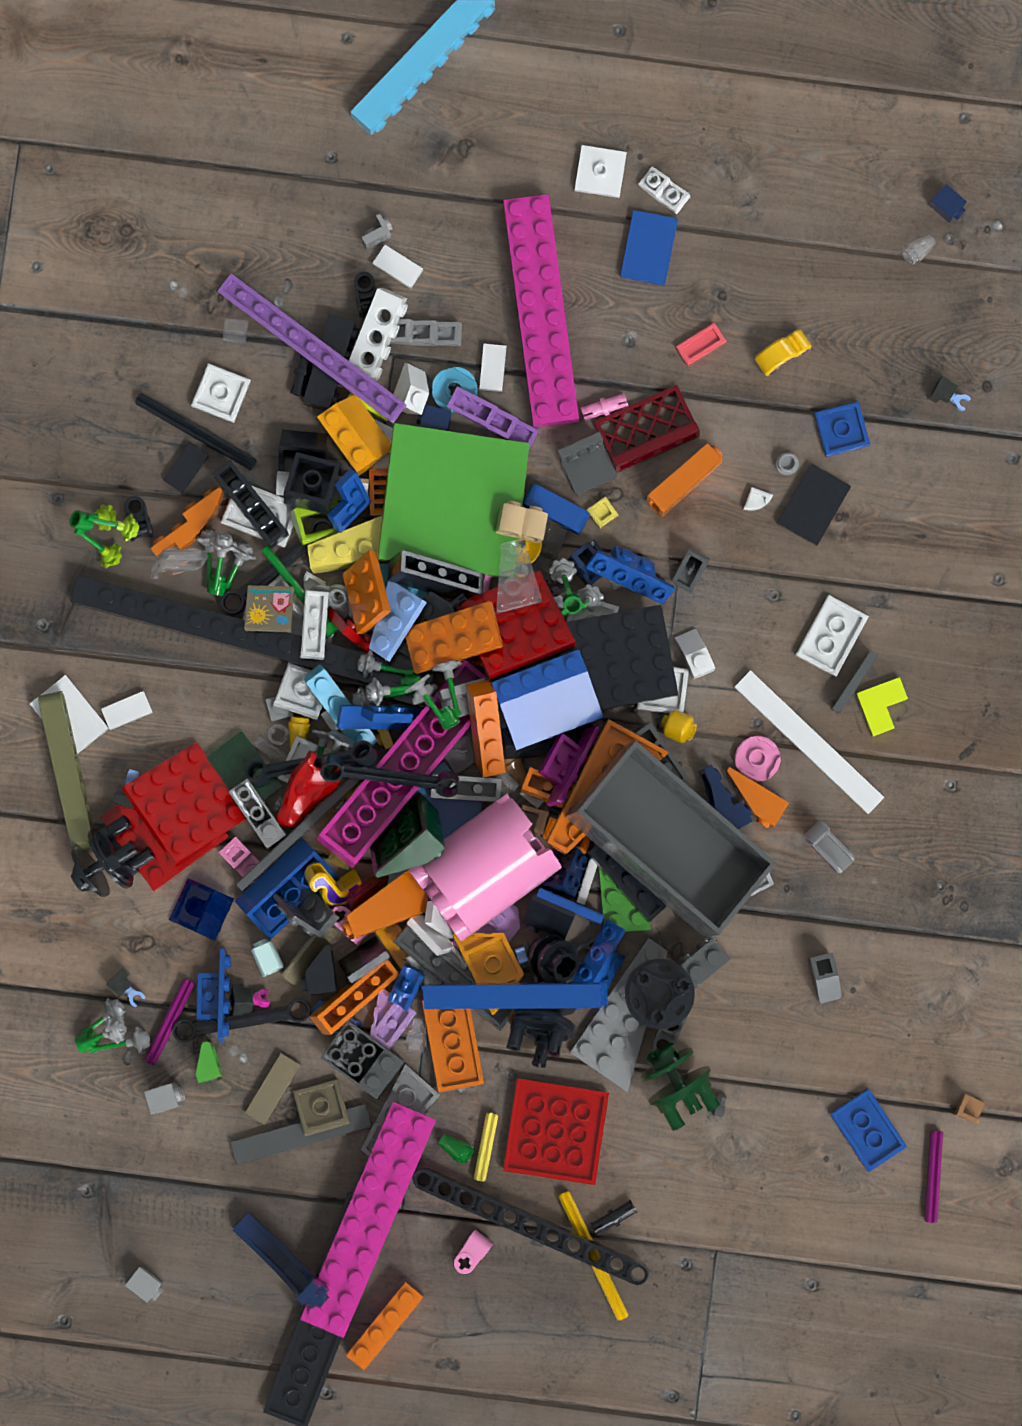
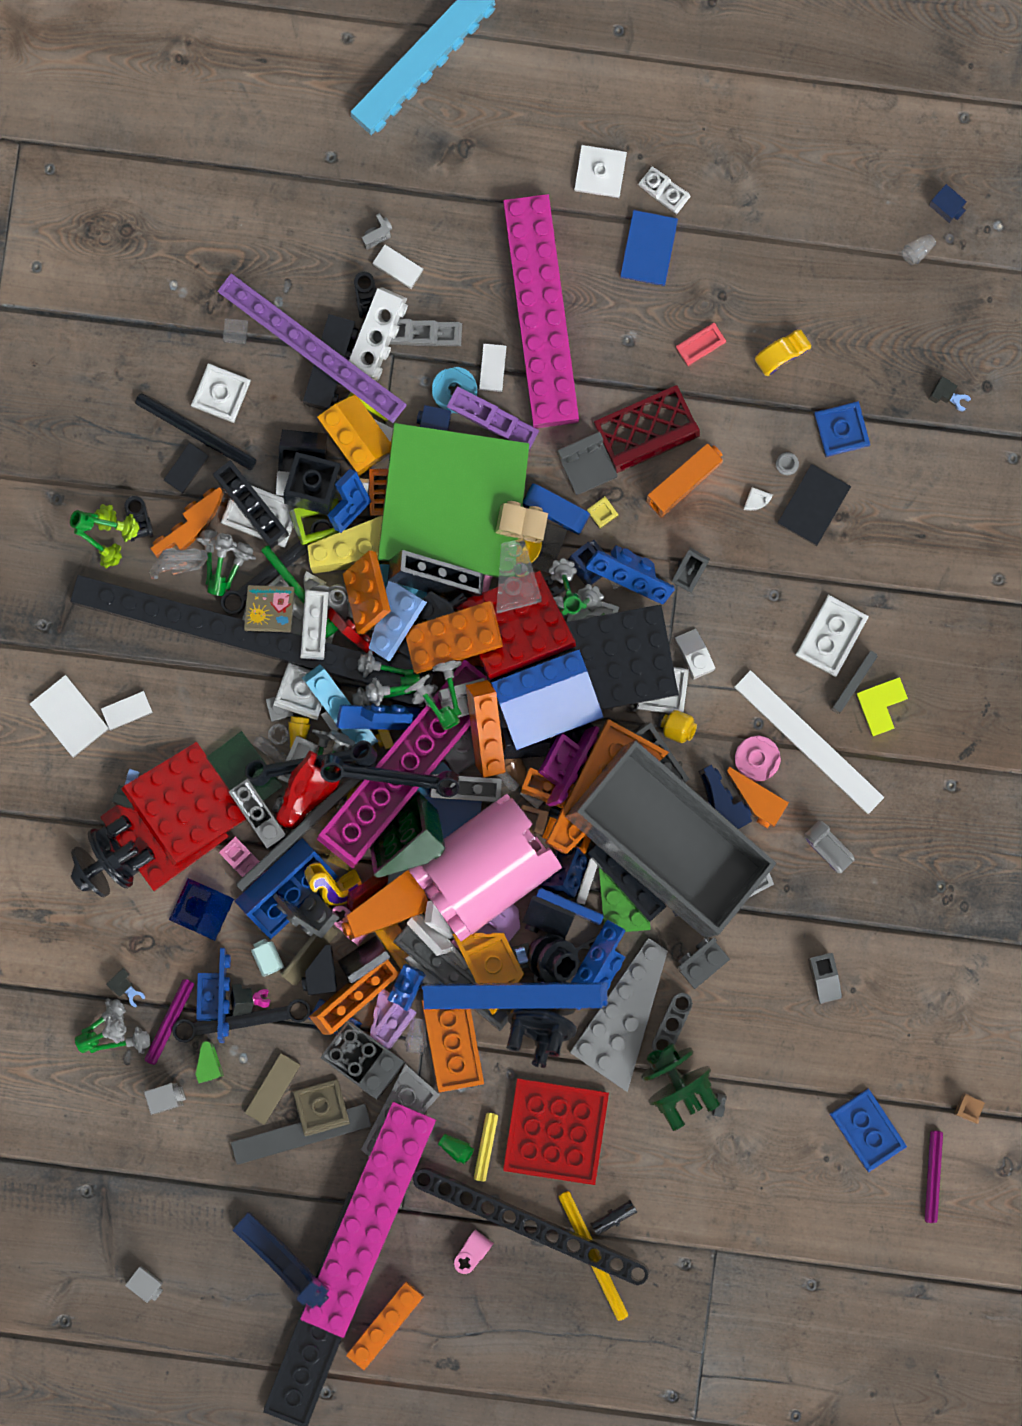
olive beam [38,691,94,849] -> none
black pin [290,355,313,397] -> none
white slope [394,363,429,415] -> none
bright pink pin [581,392,628,421] -> none
black piece [624,959,695,1029] -> none

